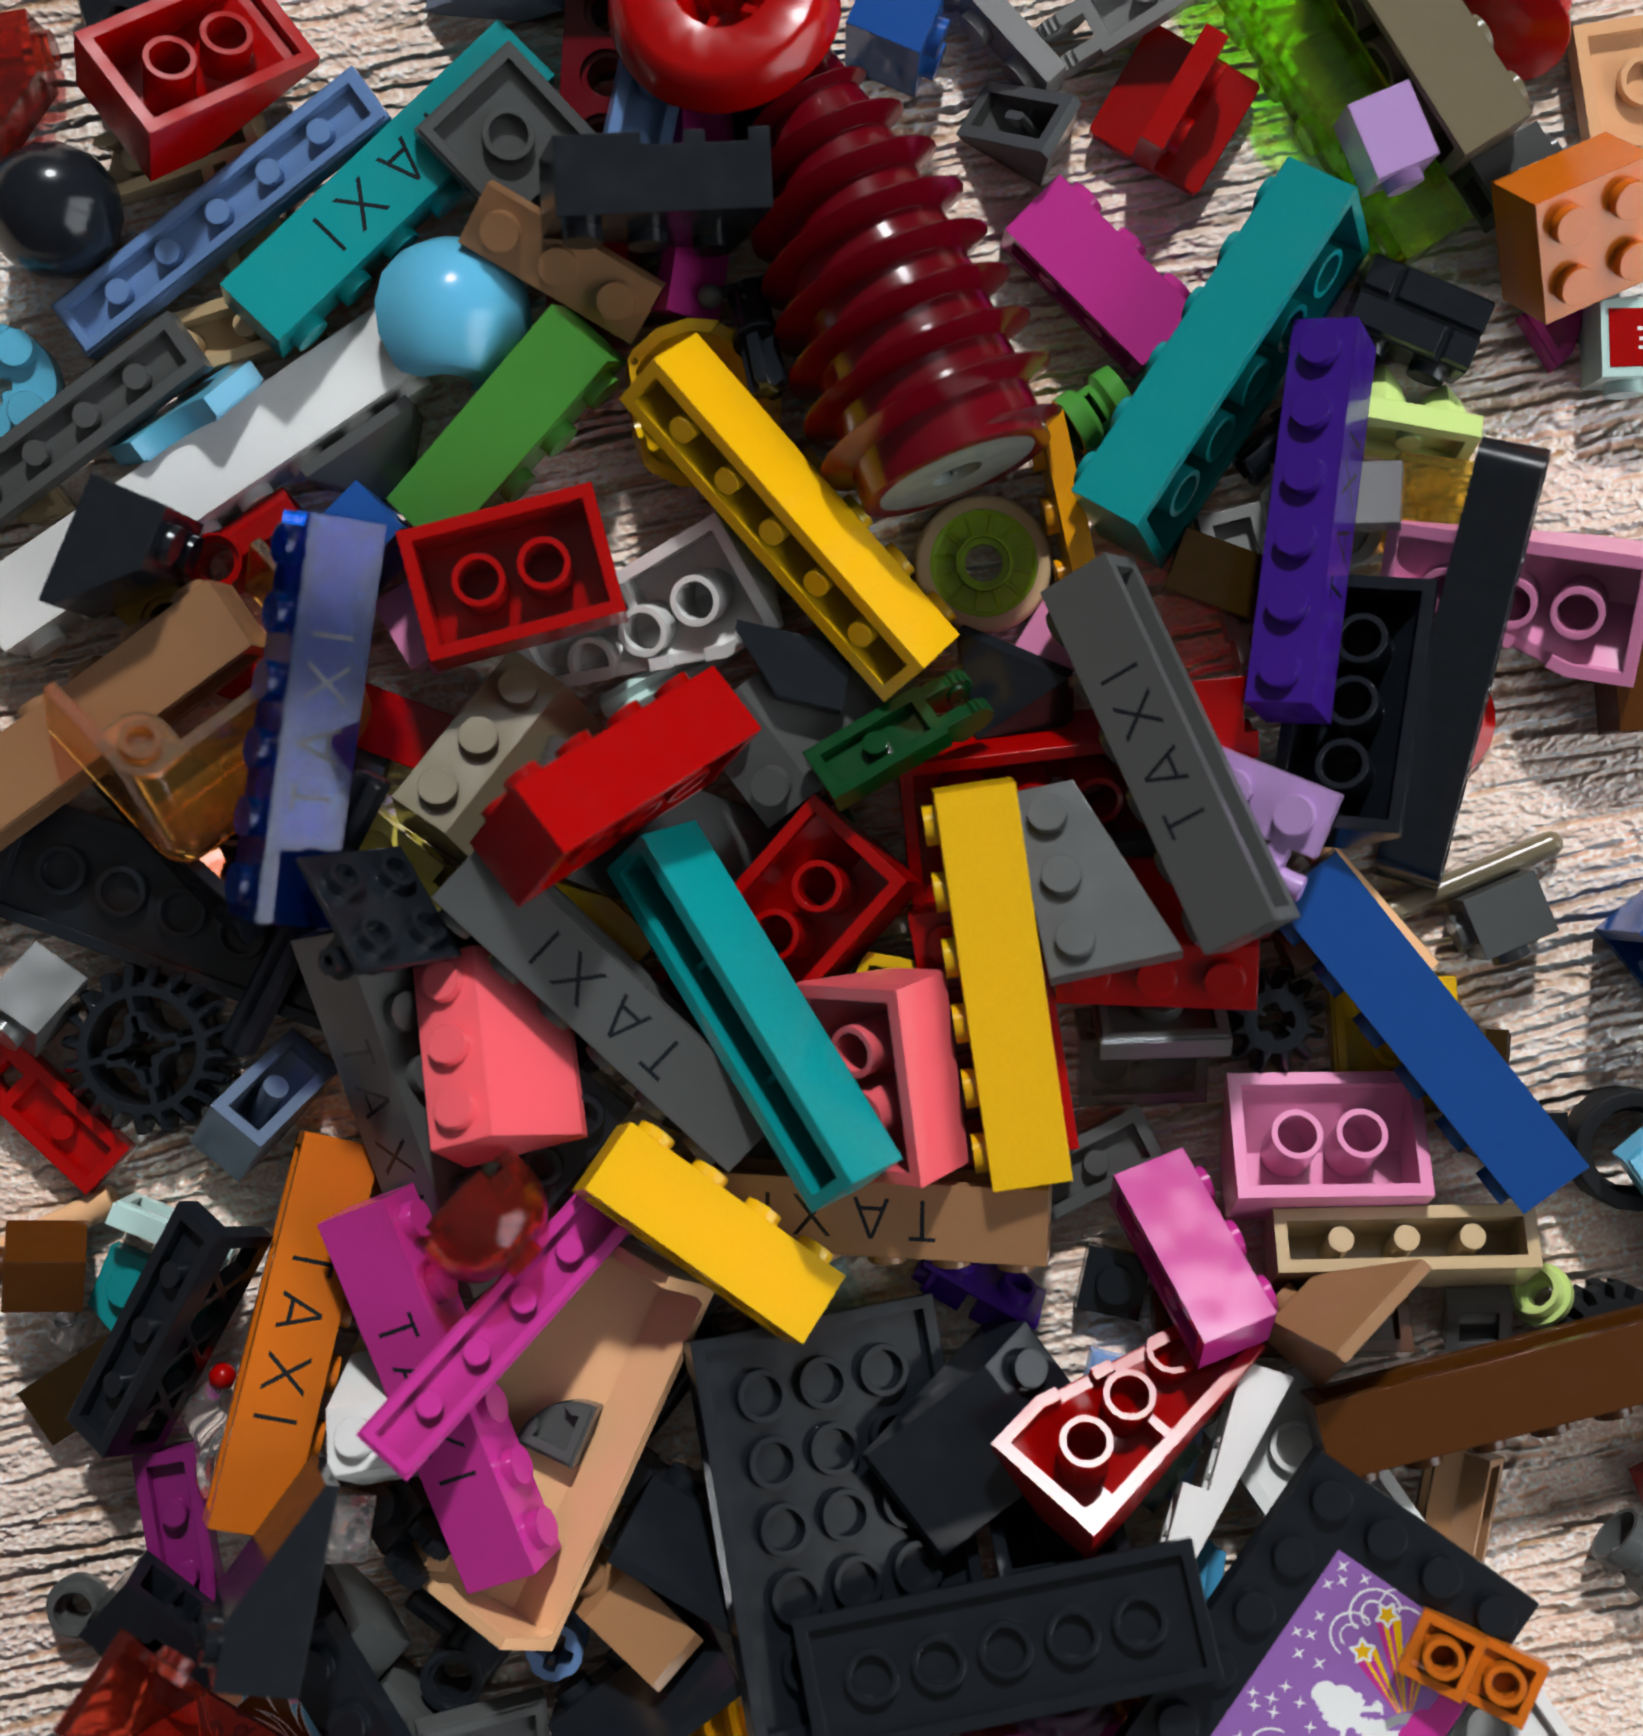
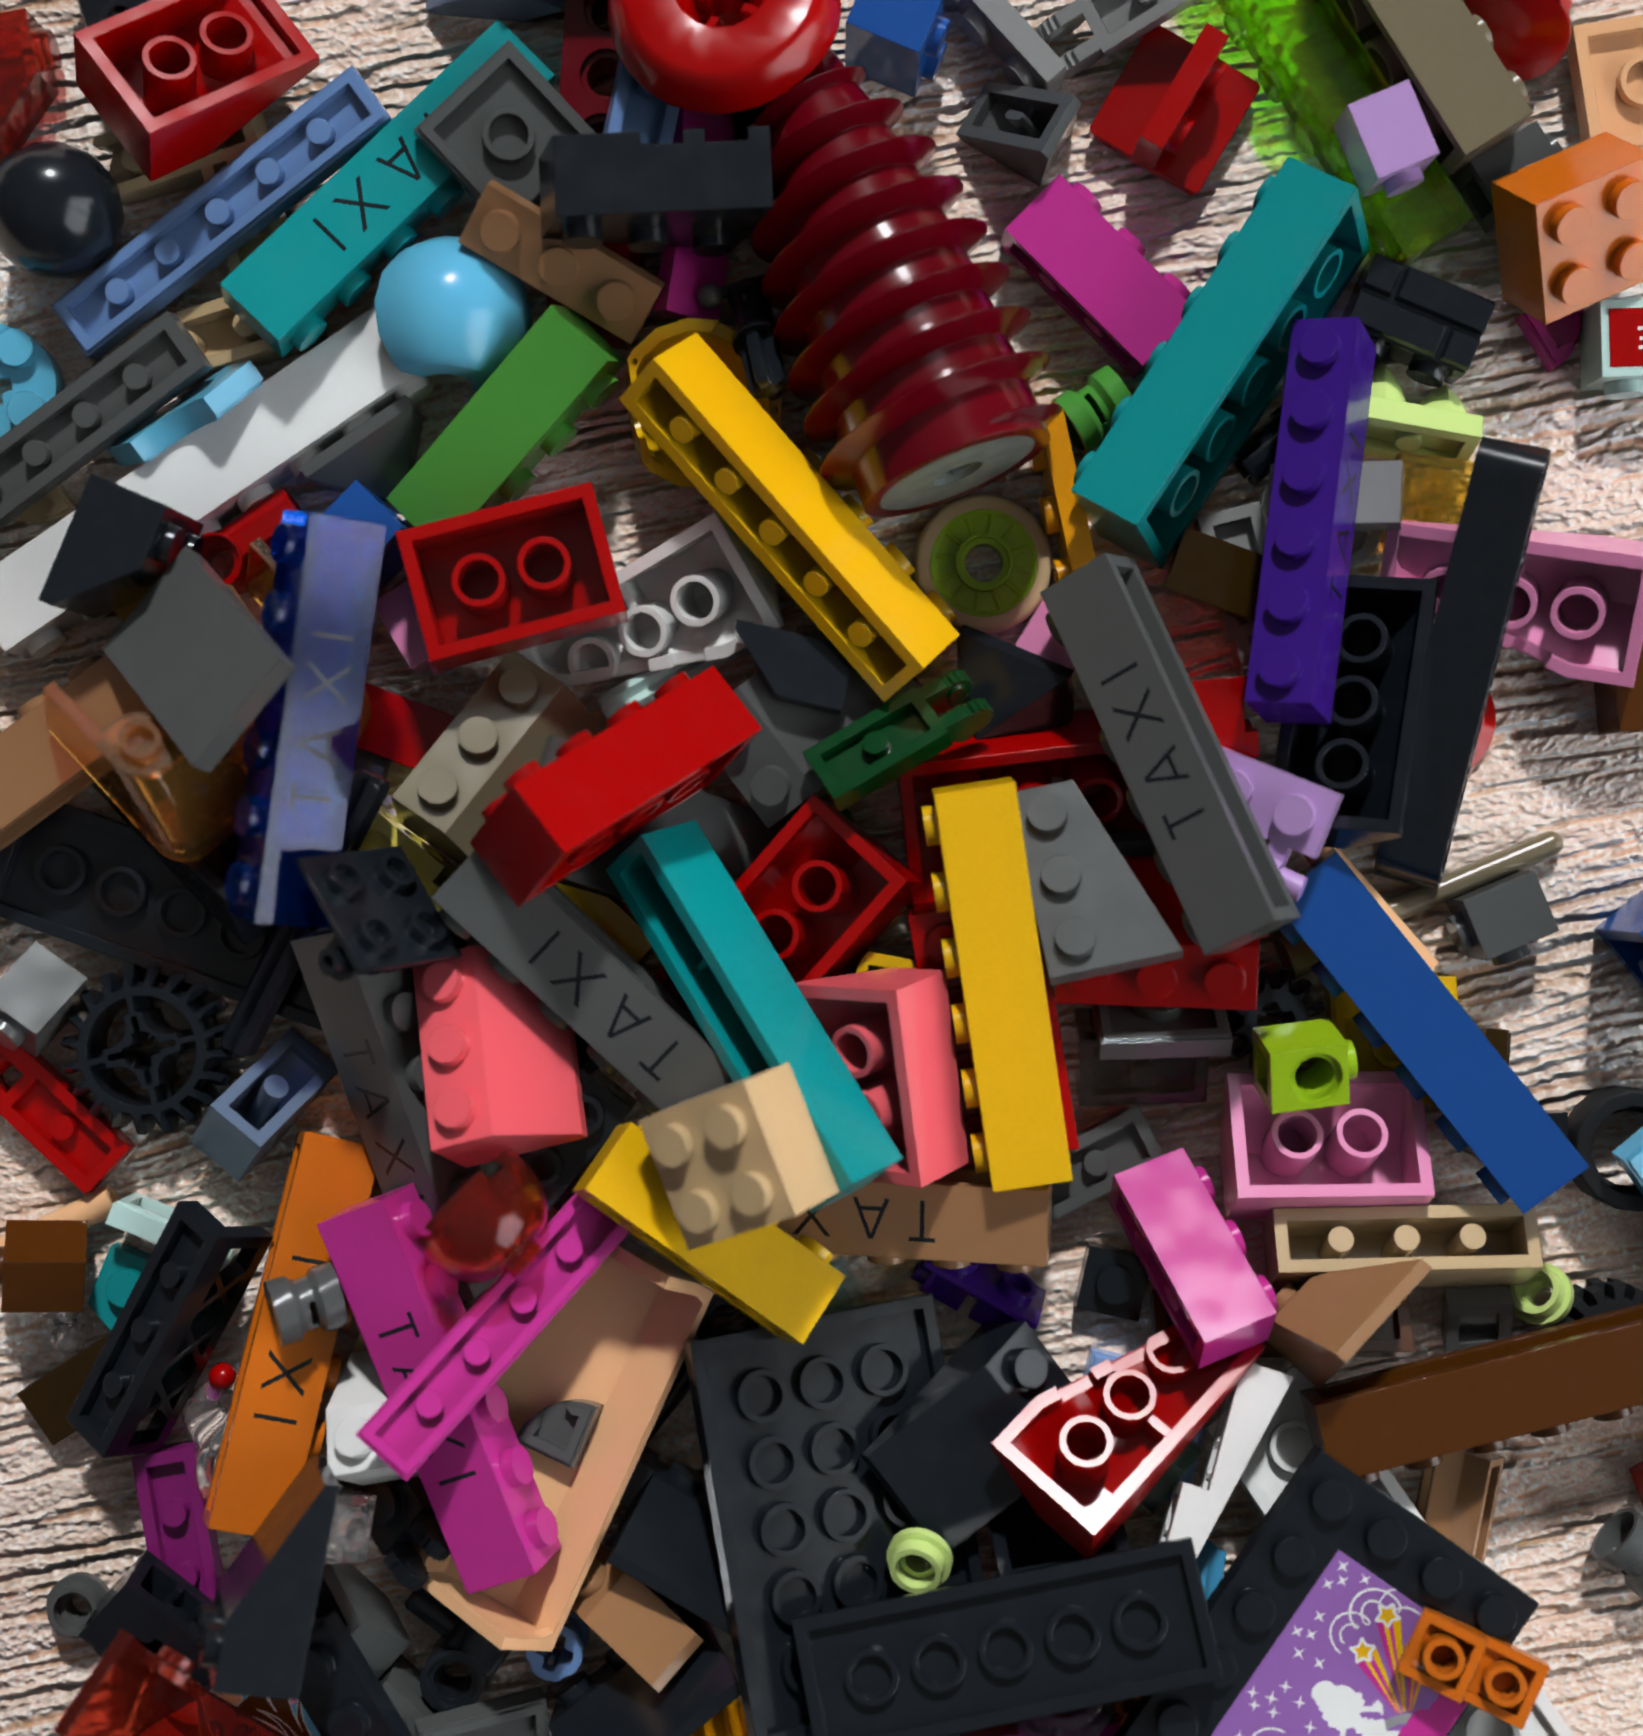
none -> dark grey tile [102,546,296,774]
none -> dark grey wheel [263,1262,348,1346]
none -> tan brick [638,1062,840,1250]
none -> yellowish green plate [886,1527,953,1593]
none -> lime brick [1252,1018,1358,1114]

